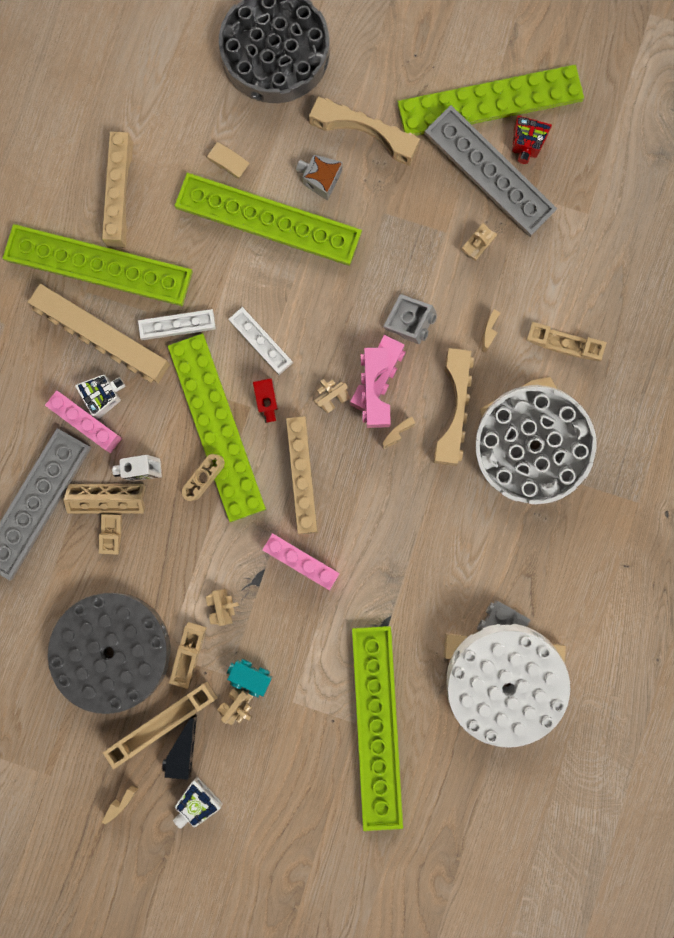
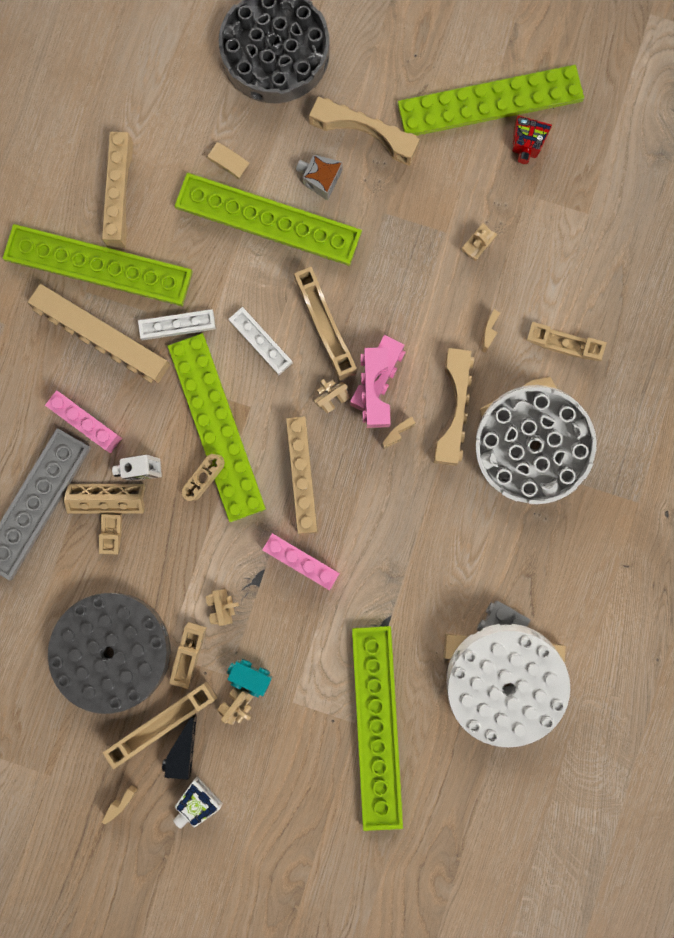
torso [75,375,126,420] -> none
red torso [253,378,278,423] -> none
light grey plate [383,294,437,345] -> none
light grey plate [424,105,557,237] -> none
none -> tan arch [294,267,357,381]

